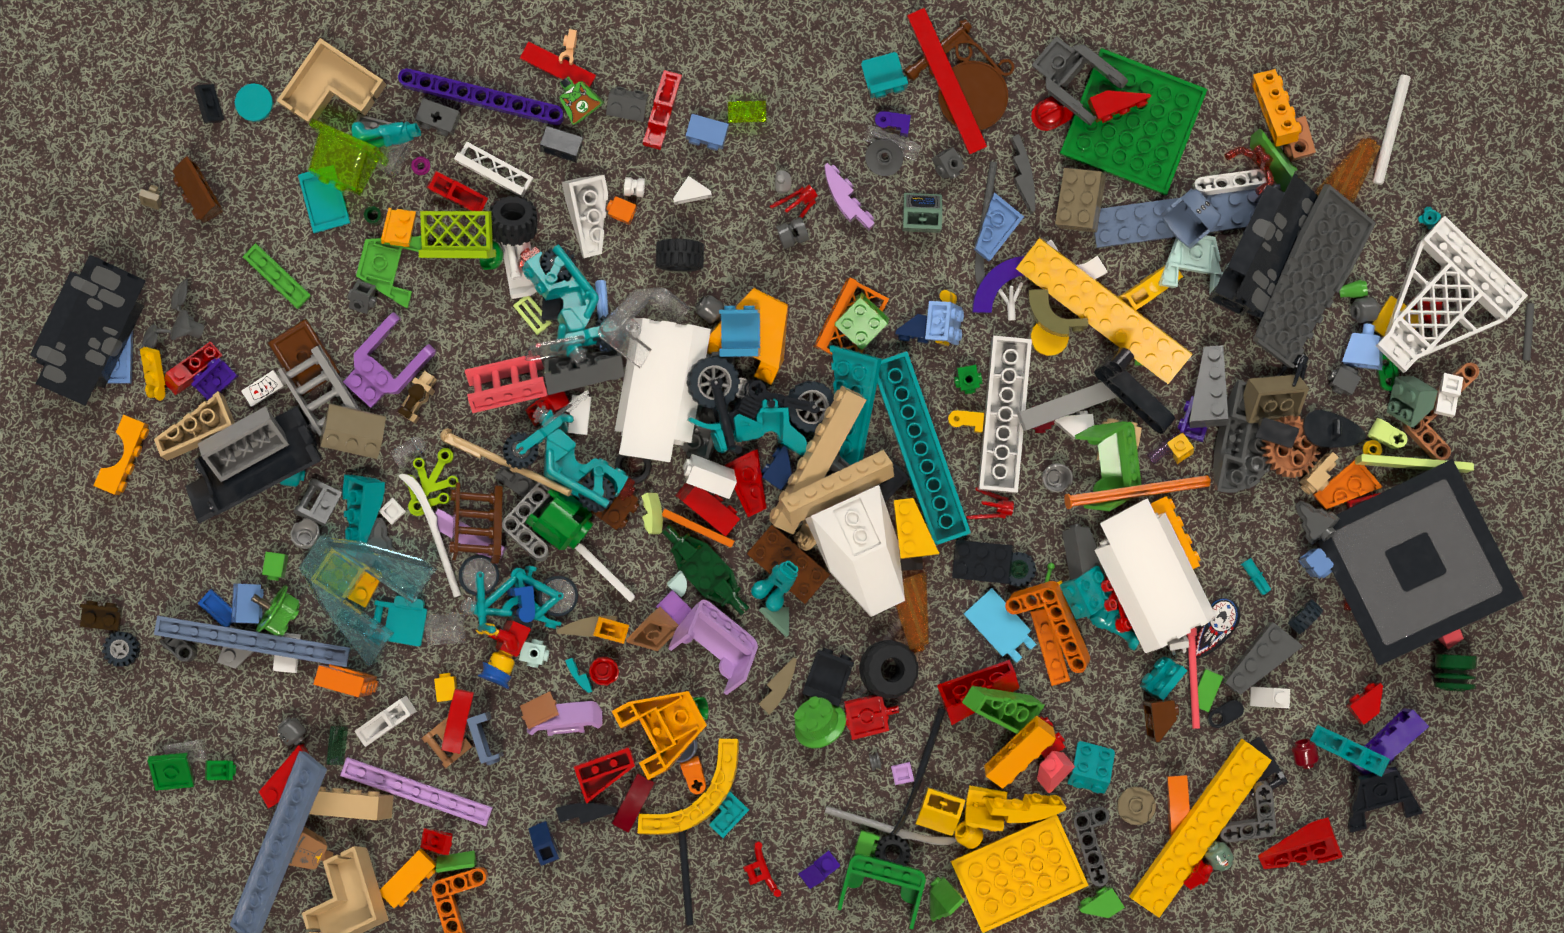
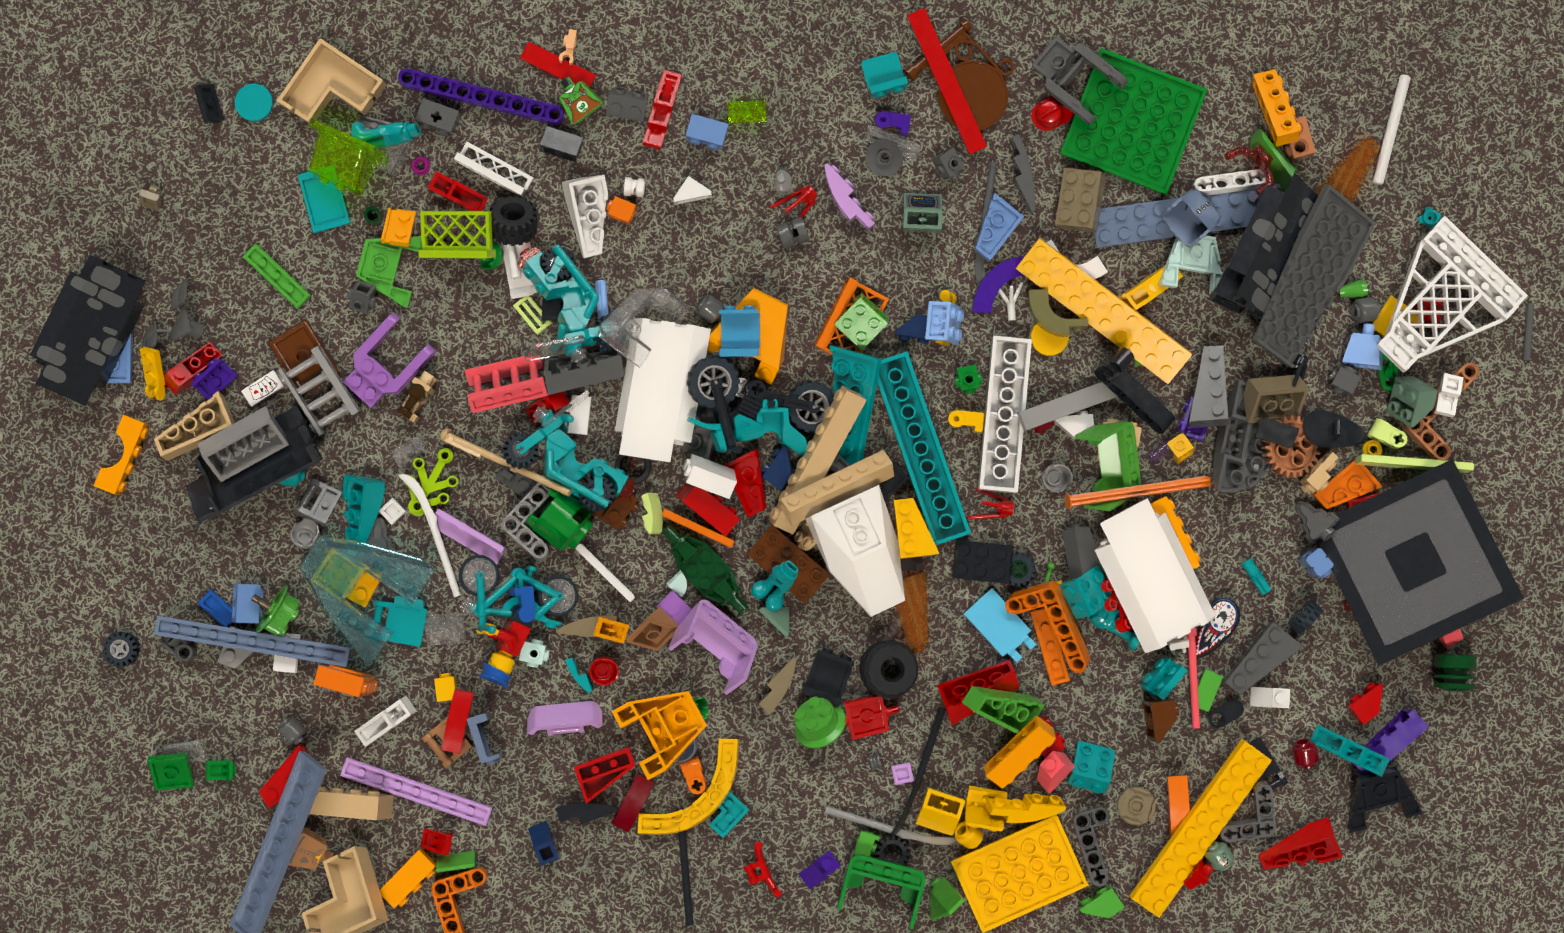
dark brown bracket [79,600,122,631] -> none
reddish brown slope [172,156,224,223] -> none
bright green brick [262,552,288,581] -> none
dark tan slope [320,403,386,459] -> none
clear green slope [326,725,348,765] -> none
reddish brown fence [449,482,503,564] -> none
nougat piece [520,691,559,729] -> none
black tyre [655,239,704,272] -> none
red slope [1087,90,1151,123] -> none

